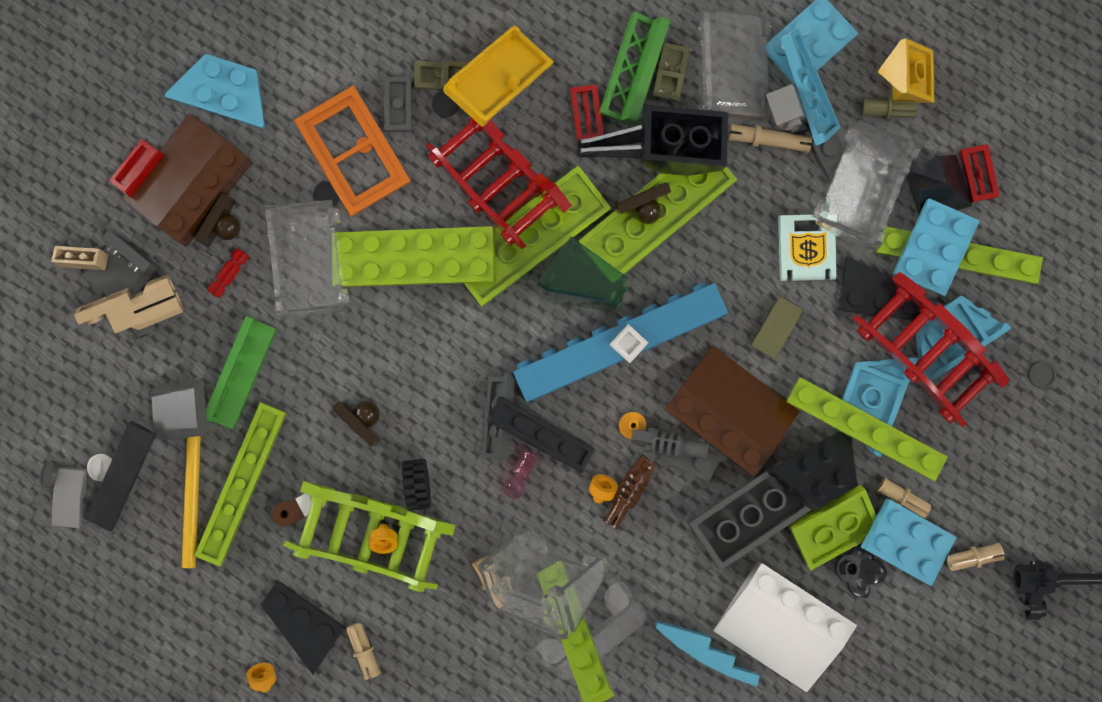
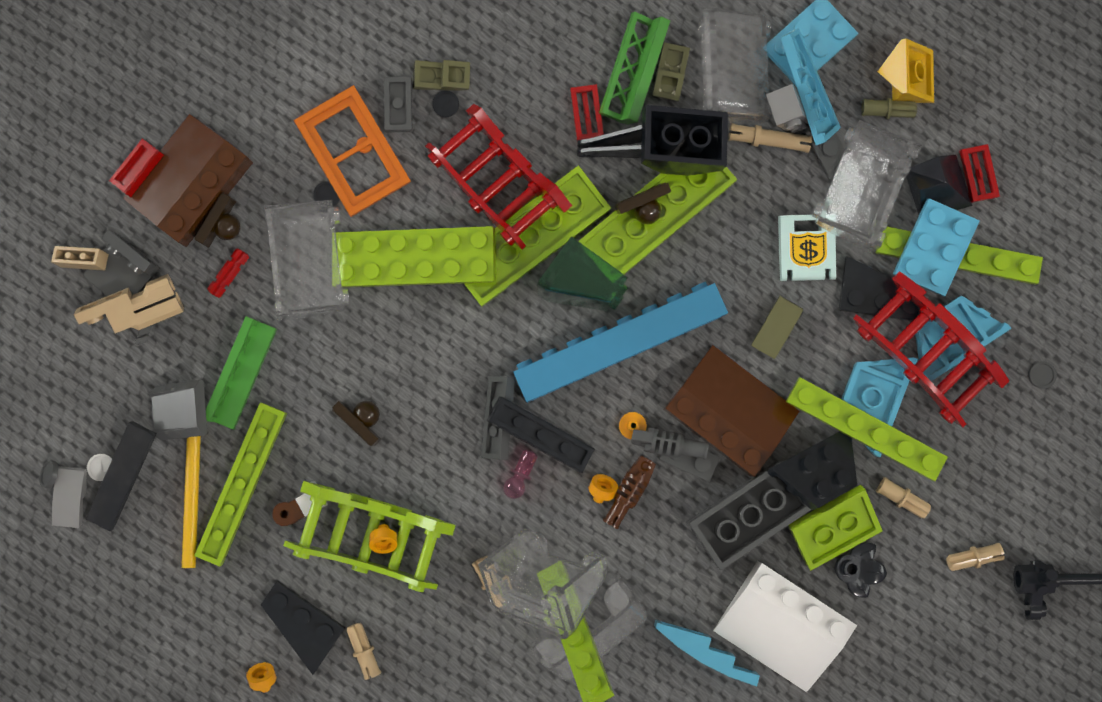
medium azure wing [165,54,265,129] -> none
black tyre [402,459,431,511] -> none
yellow container [443,25,554,127] -> none
white tile [609,324,649,364] -> none
medium azure plate [860,498,957,586] -> none

